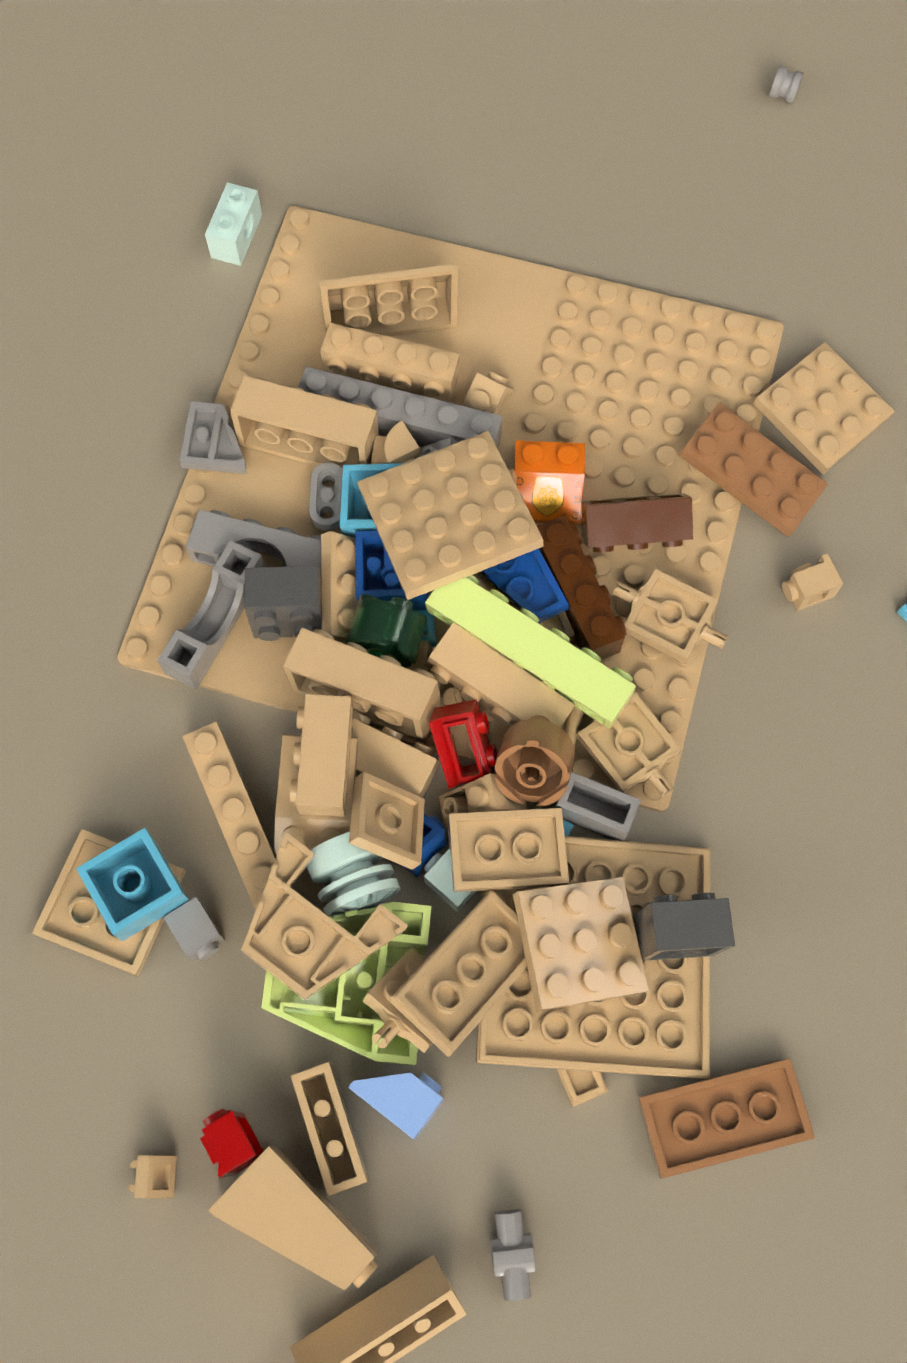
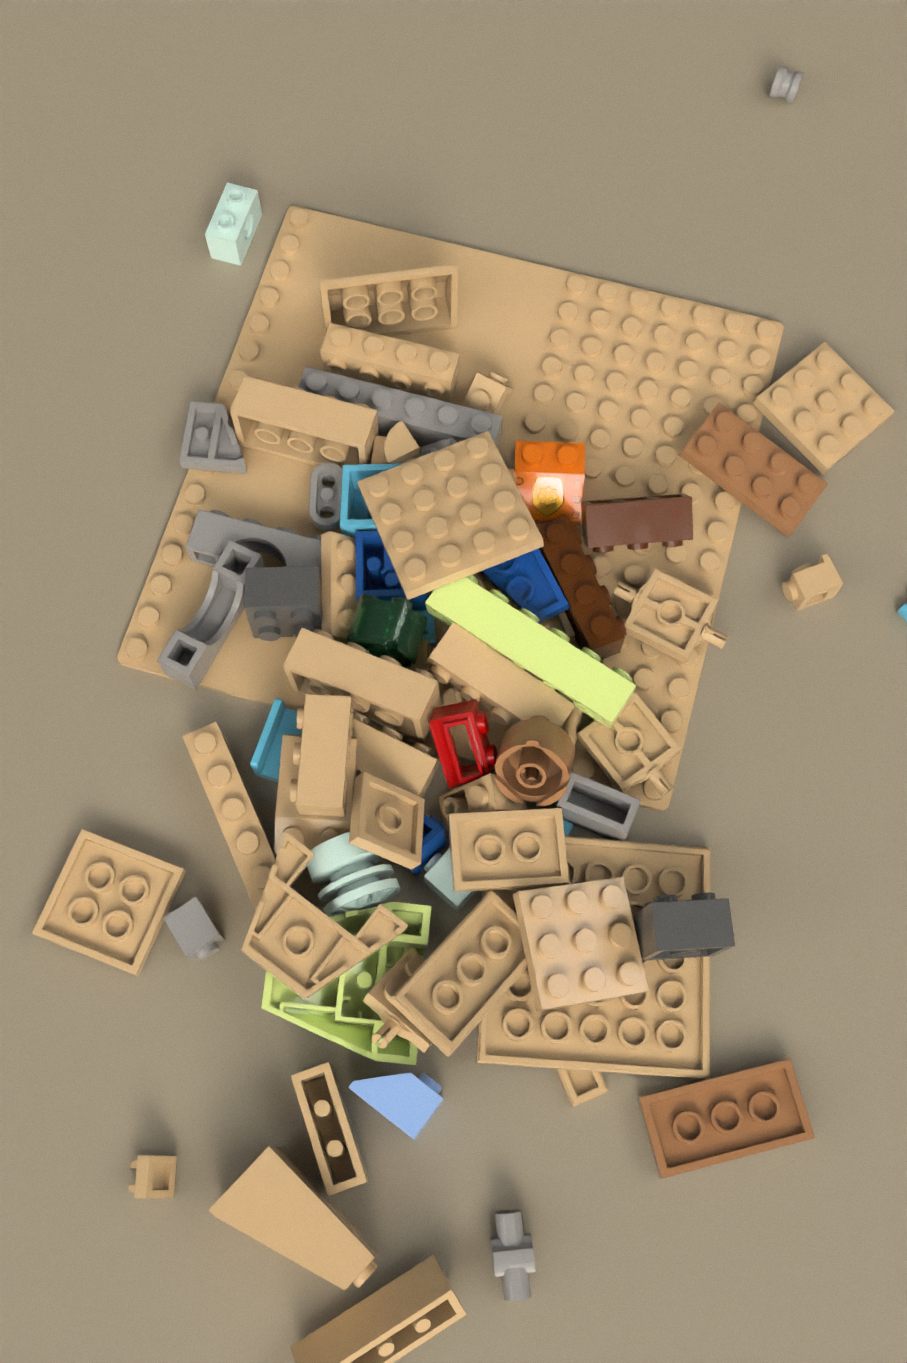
medium azure brick [76,828,190,942] -> none
red window [200,1108,264,1178] -> none
none -> medium azure panel [250,698,302,782]

